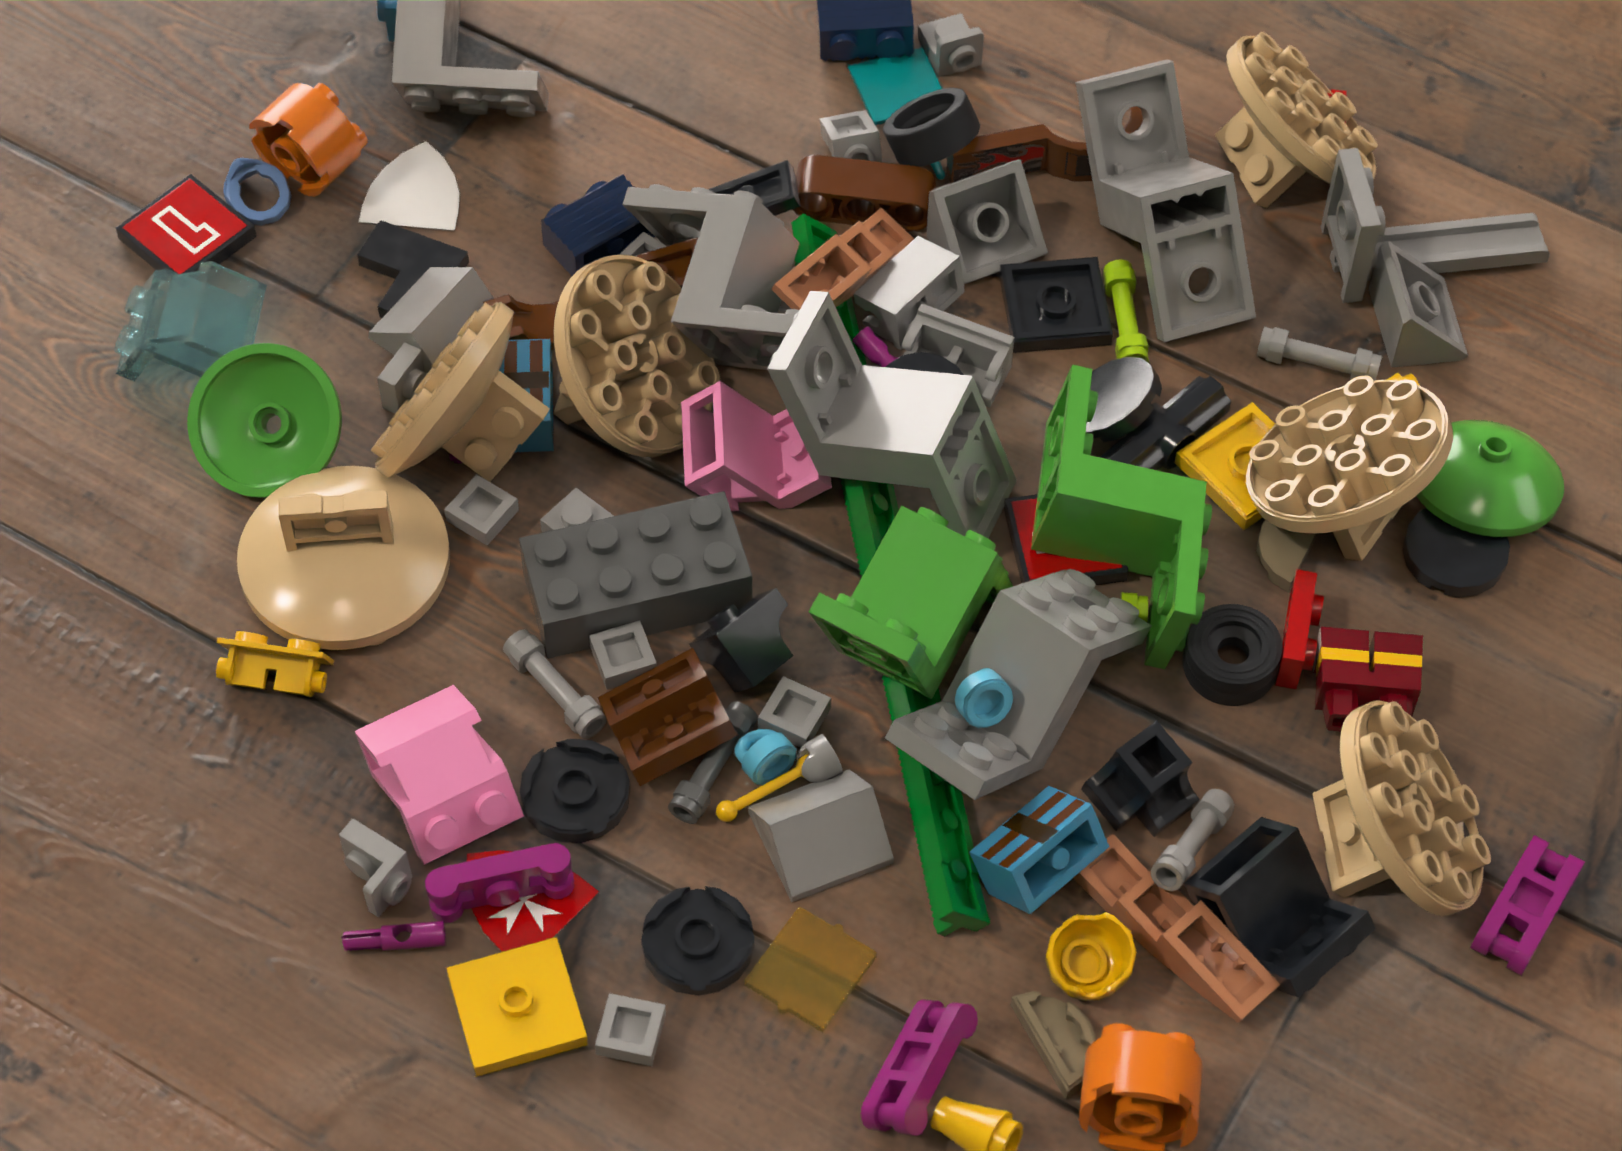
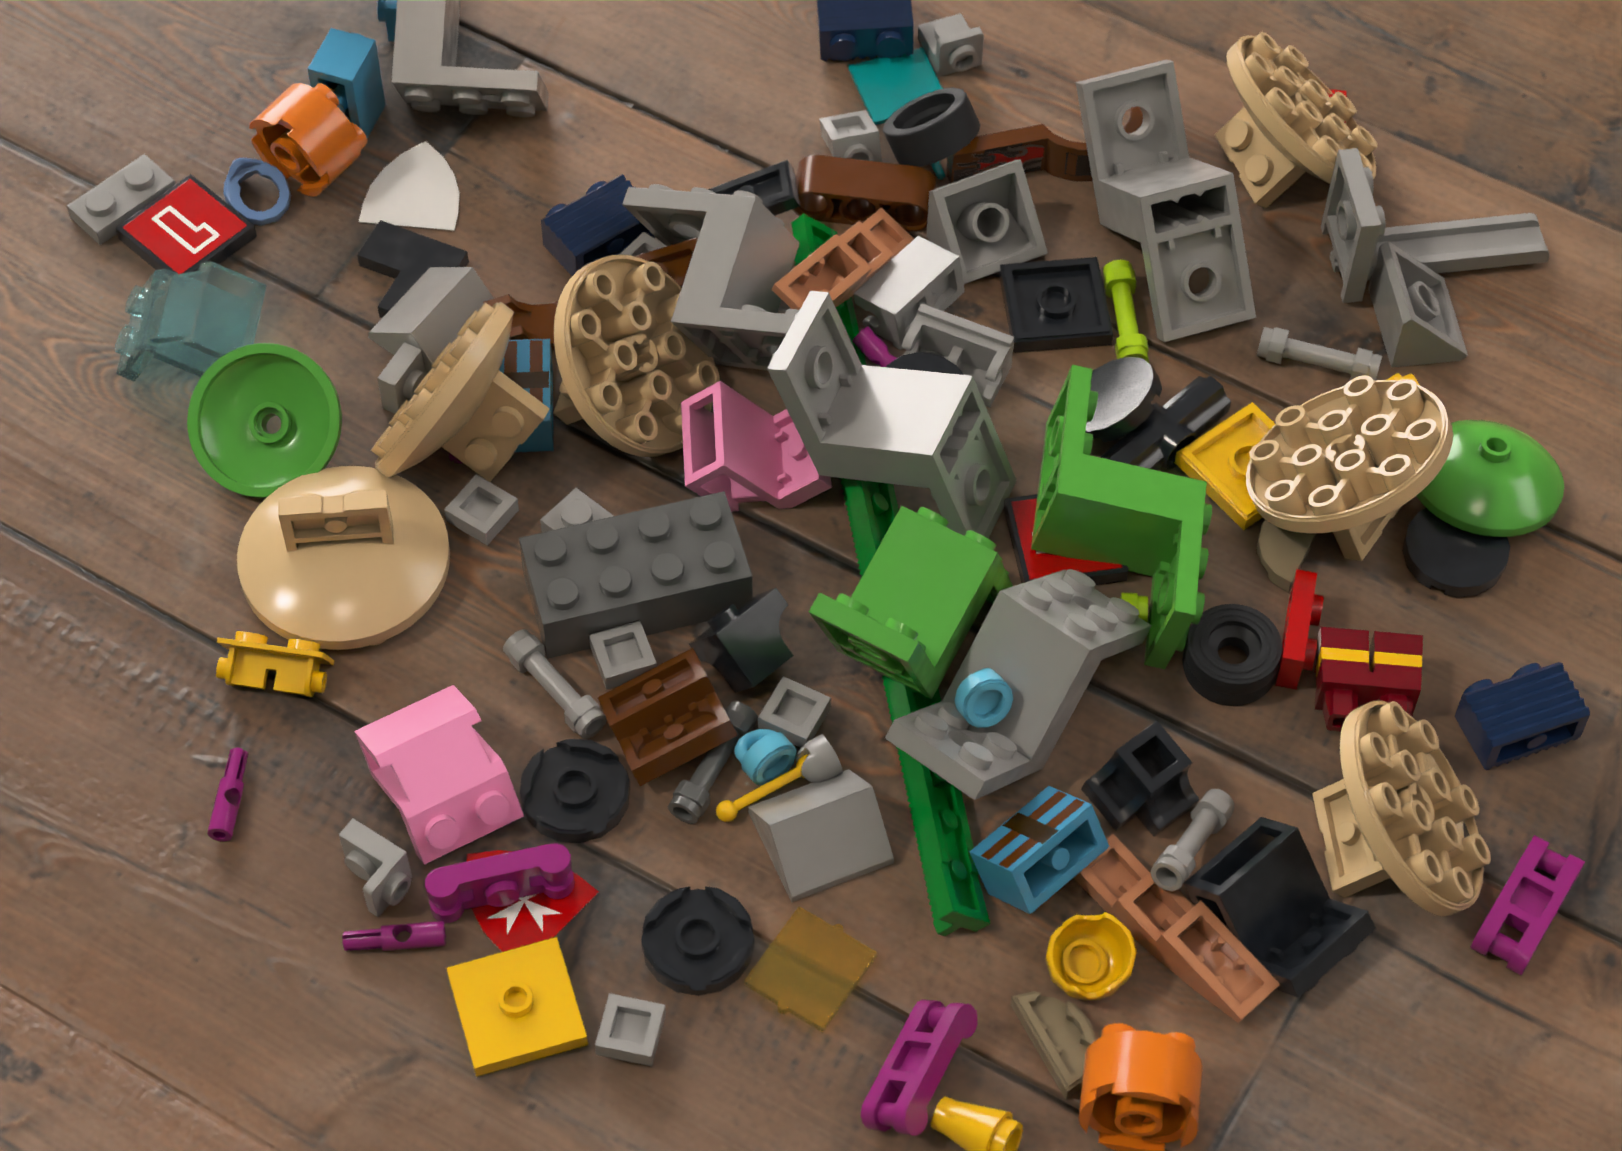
none -> light grey plate [67,154,175,245]
none -> magenta pin [207,747,248,842]
none -> dark azure brick [307,28,386,138]
none -> dark blue brick [1454,662,1590,770]

